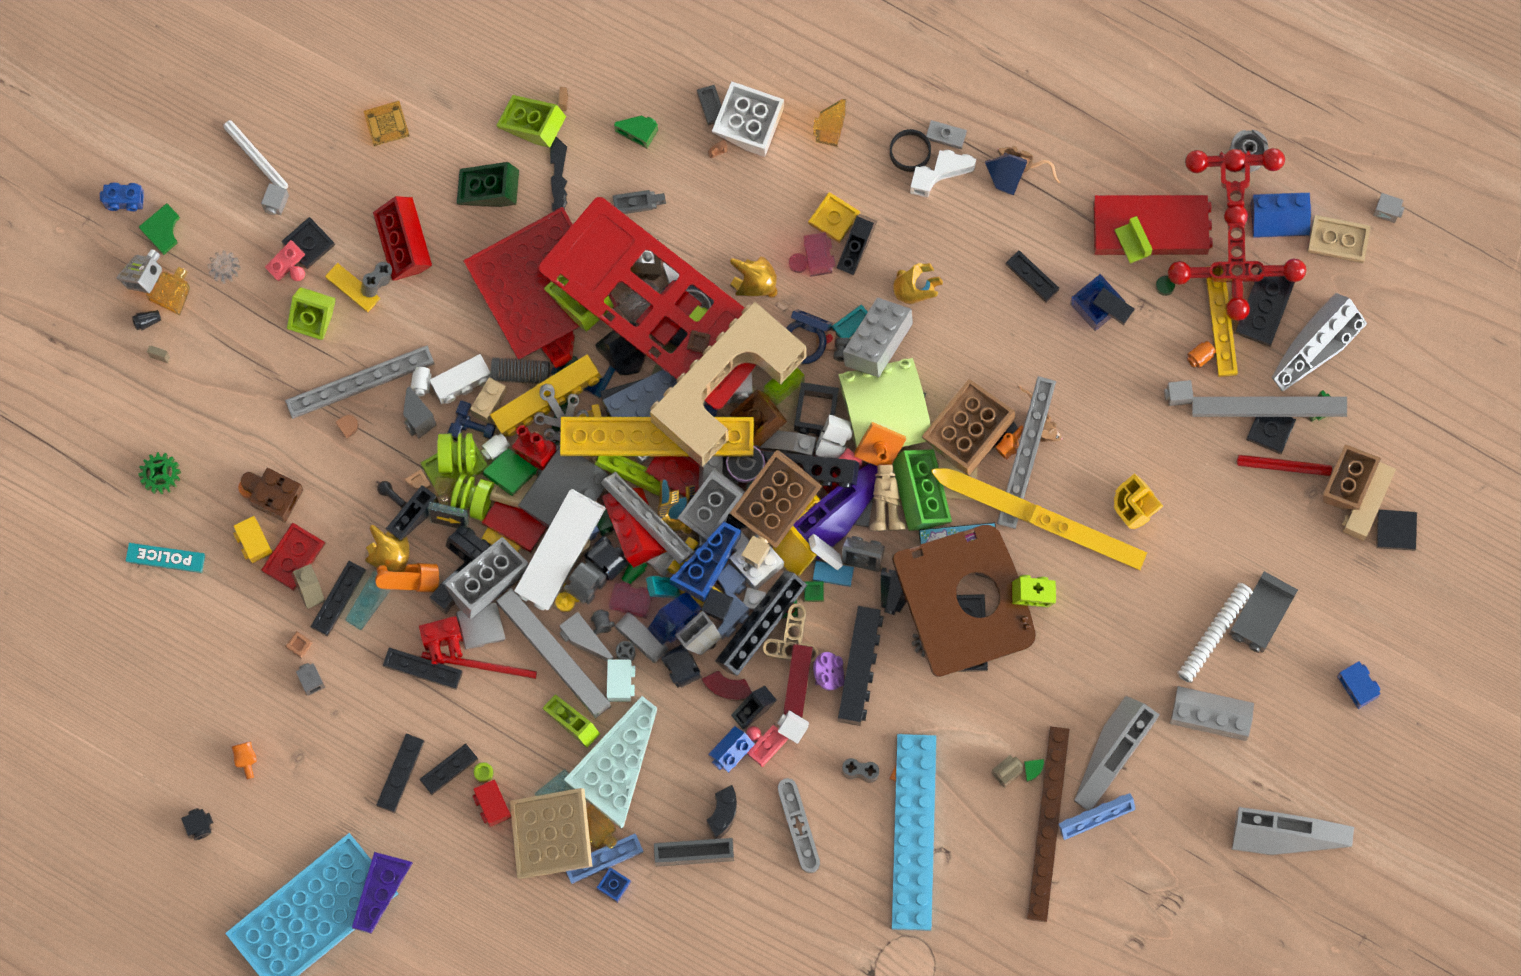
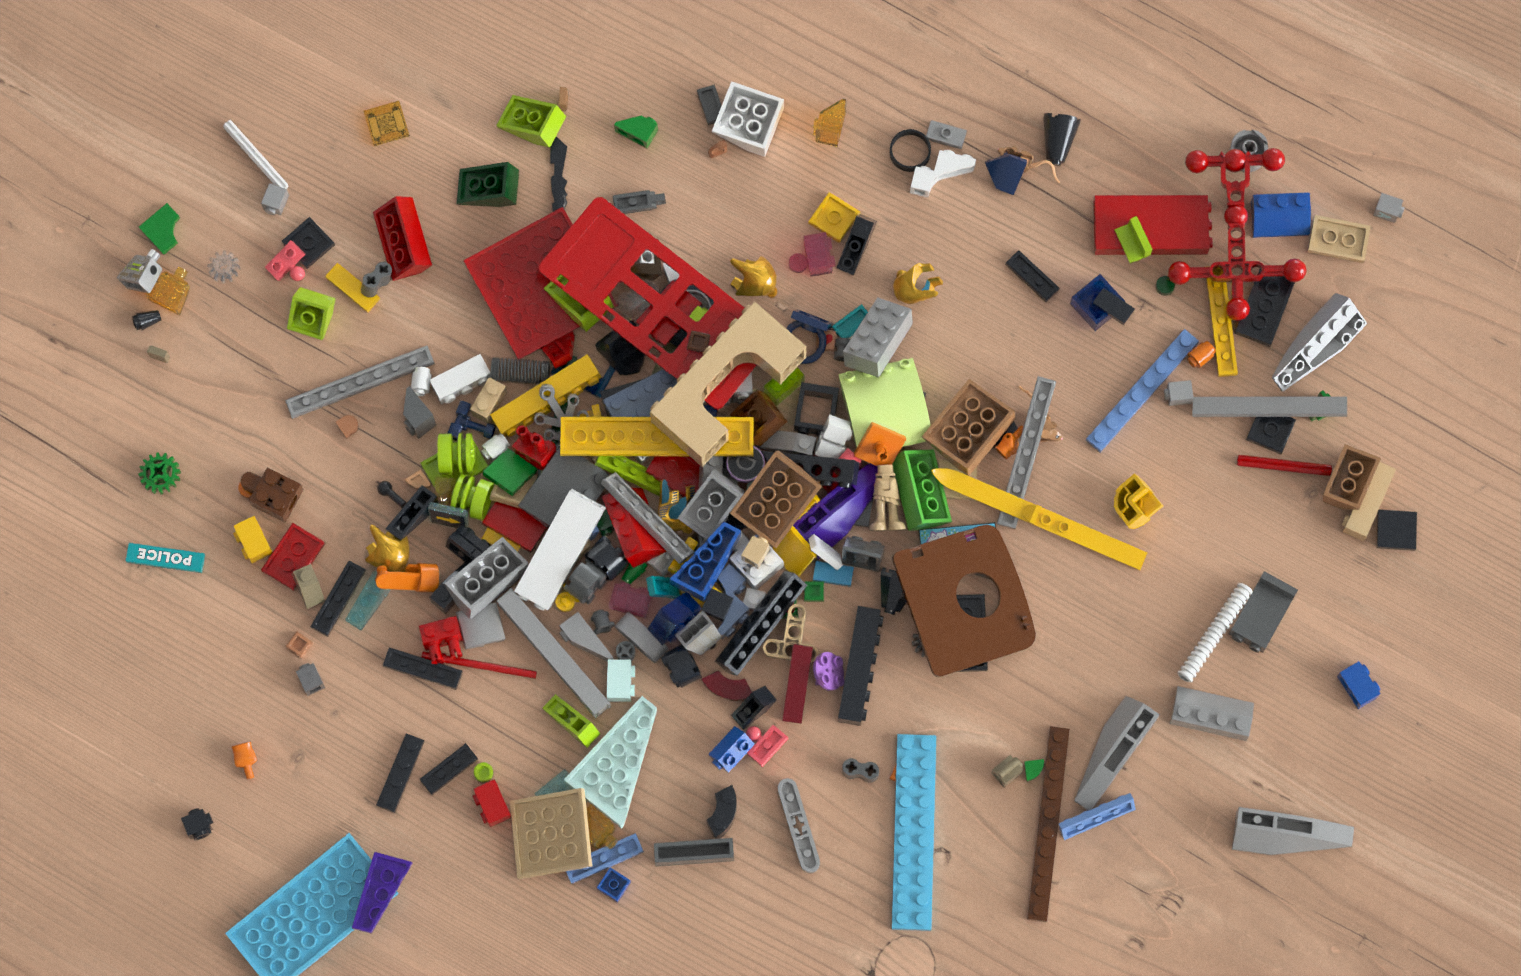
blue brick [100,183,144,212] -> none
white brick [777,711,809,744] -> none
lime brick [1012,575,1056,608] -> none
none -> black cone [1043,113,1081,166]
none -> medium blue plate [1086,329,1199,453]

